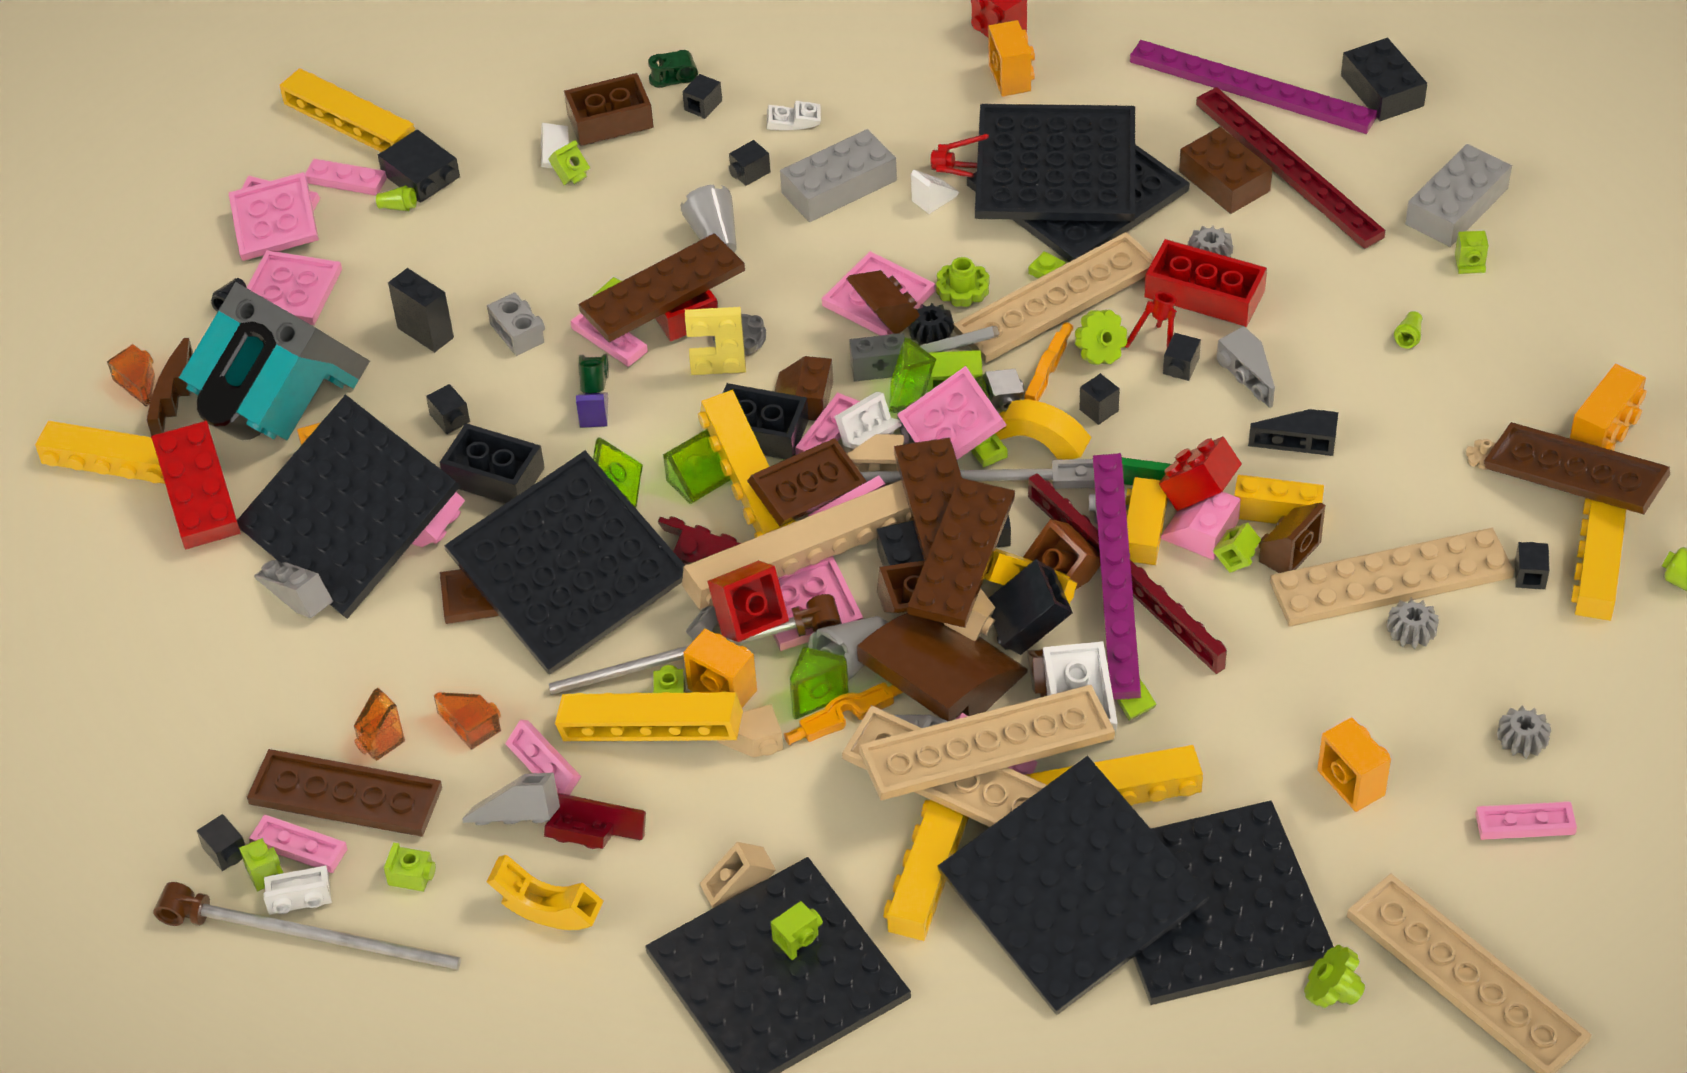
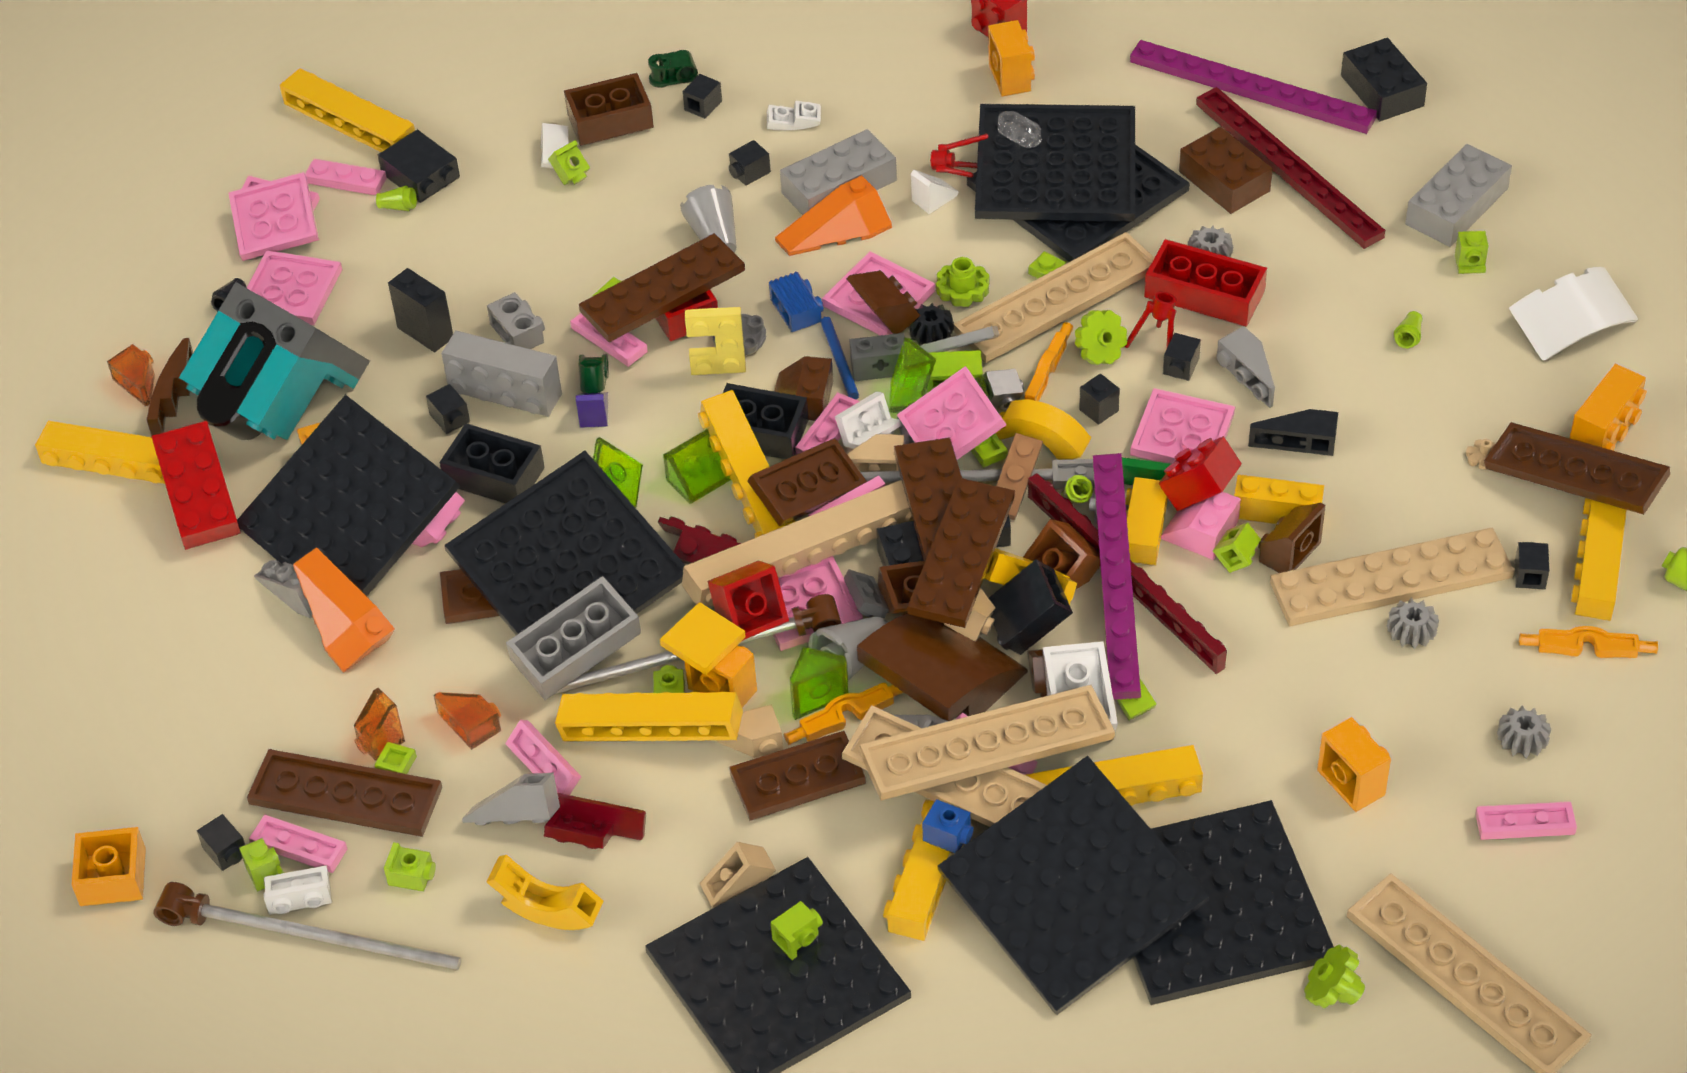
none -> light orange brick [72,827,146,906]
none -> orange wedge [293,547,395,673]
none -> lime plate [375,742,417,774]
none -> light grey brick [441,330,562,417]
none -> light grey brick [506,576,641,700]
none -> yellow tile [660,602,746,675]
none -> reddish brown plate [729,731,866,821]
none -> blue brick [769,271,824,332]
none -> orange wedge [775,175,892,256]
none -> blue bar [821,317,859,400]
none -> dark grey plate [843,569,889,619]
none -> blue brick [922,799,974,853]
none -> medium nougat plate [996,433,1043,521]
none -> clear beam [998,111,1041,148]
none -> lime cone [1061,475,1093,504]
none -> bright pink plate [1130,388,1235,464]
none -> white panel [1509,267,1638,360]
none -> light orange piece [1519,626,1658,658]

